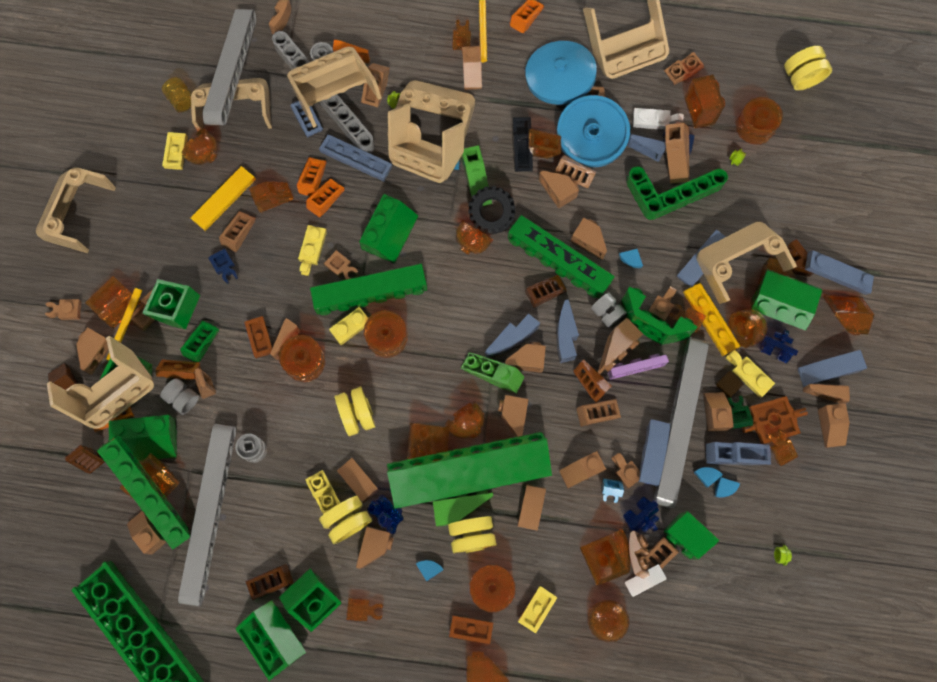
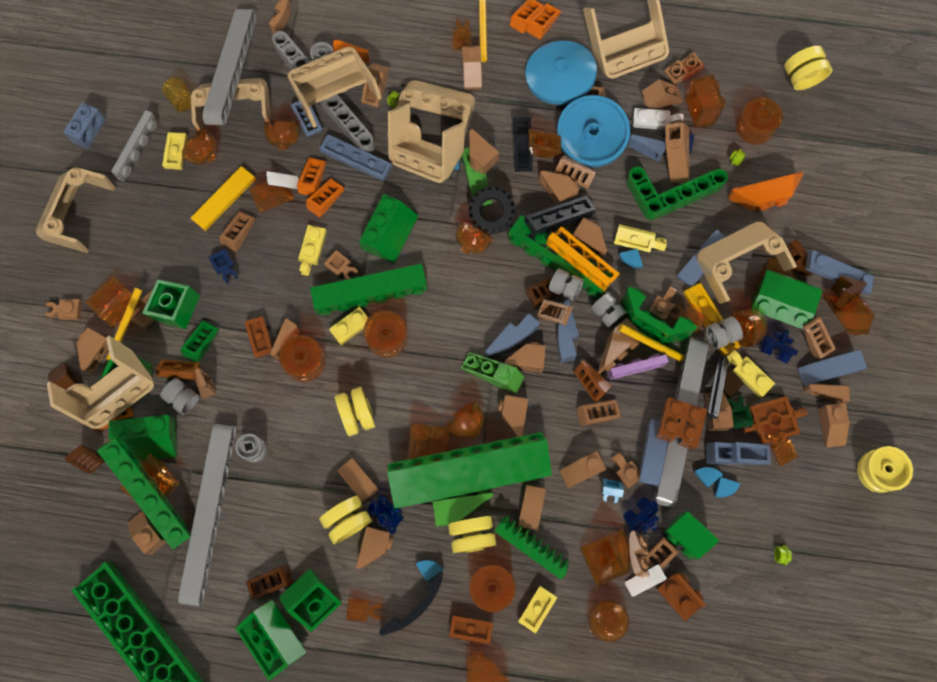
light yellow slope [305,470,341,514] -> none
none -> sand blue brick [63,103,106,149]
none -> light grey plate [111,110,158,182]
none -> clear orange cylinder [264,121,300,150]
none -> white sticker [266,171,299,189]
none -> black slope [379,573,443,635]
none -> medium nougat slope [469,129,499,175]
none -> green gear [494,516,569,580]
none -> black gear [524,196,596,237]
none -> orange slope [527,3,561,39]
none -> medium nougat slope [537,299,573,326]
none -> light orange fence [546,227,620,292]
none -> light grey wheel [549,268,584,302]
none -> light yellow plate [614,224,667,252]
none -> yellow bar [618,324,684,362]
none -> medium nougat slope [642,79,683,110]
none -> dark orange piece [655,397,707,450]
none -> dark orange bracket [656,572,706,621]
none -> light grey wheel [706,316,743,349]
none -> black axle [707,355,729,419]
none -> orange wedge [728,171,804,211]
none -> medium nougat slope [803,316,836,359]
none -> reddish brown slope [831,276,867,309]
none -> light yellow wheel [857,446,913,493]

